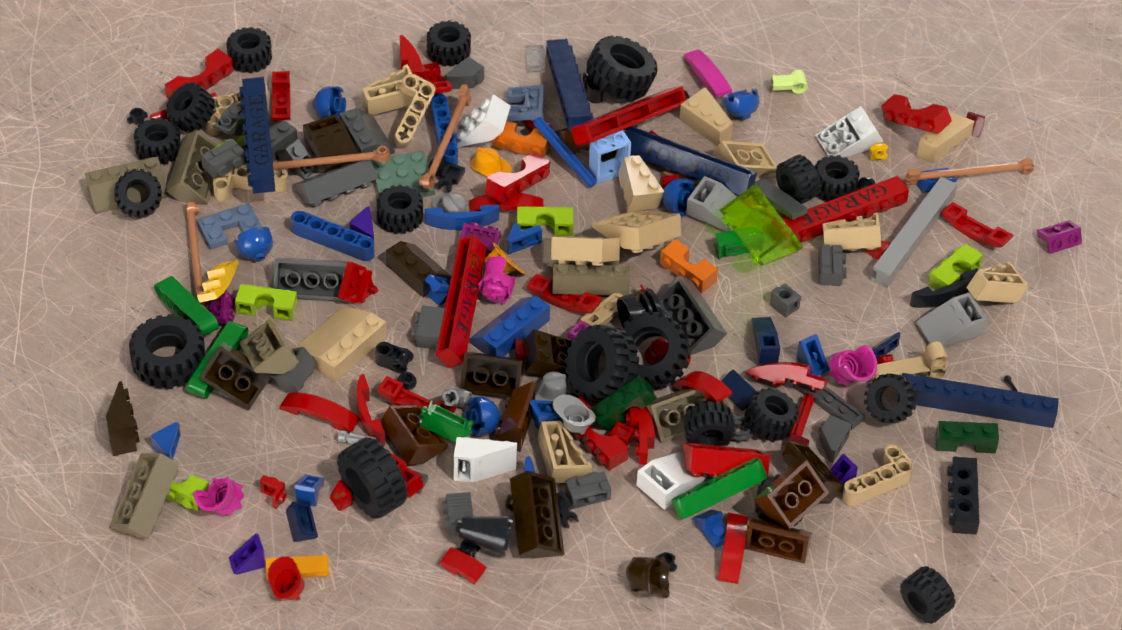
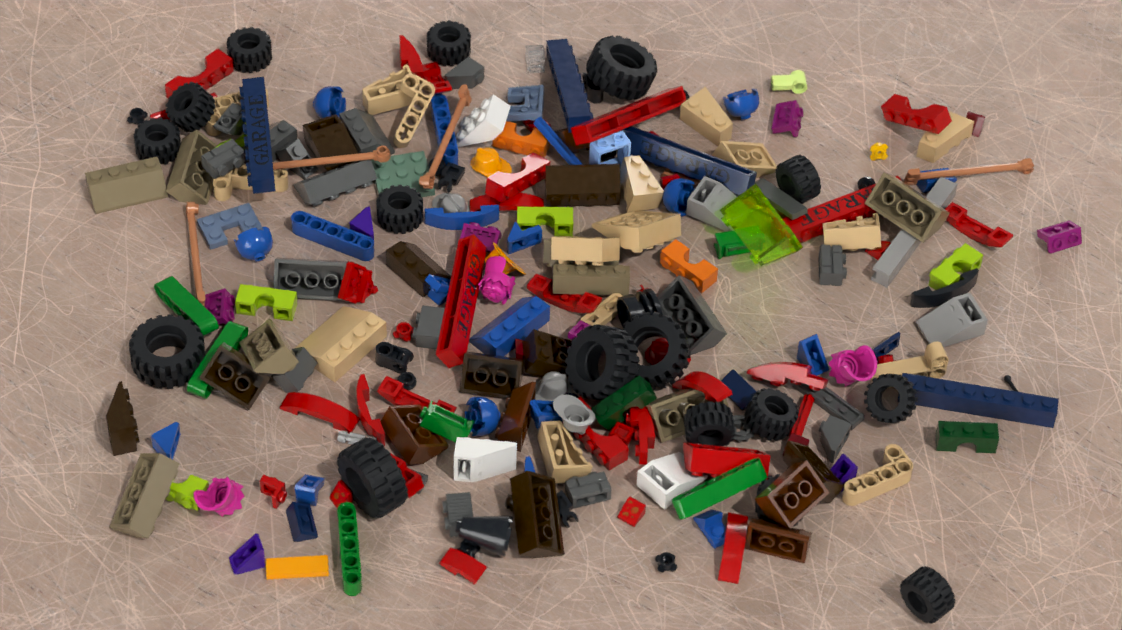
black tyre [114,169,162,219] -> none
yellow slope [197,259,239,303] -> none
red piece [268,556,305,600] -> none
red slope [272,71,291,120] -> none
light grey piece [442,385,472,409] -> none
dark brown piece [626,557,670,598] -> none
dark pink slope [684,49,732,97] -> none
dark blue slope [751,317,780,364] -> none
dark grey brick [770,283,801,318] -> none
black tyre [814,155,860,202] -> none
white slope [816,106,883,158] -> none
black brick [947,456,980,535] -> none
tan wedge [966,261,1029,303] -> none
none -> green beam [337,502,362,596]
none -> red plate [393,322,414,341]
none -> dark brown slope [545,164,620,207]
none -> red slope [617,496,646,527]
none -> magenta bracket [771,100,804,137]
none -> dark tan slope [864,172,950,243]

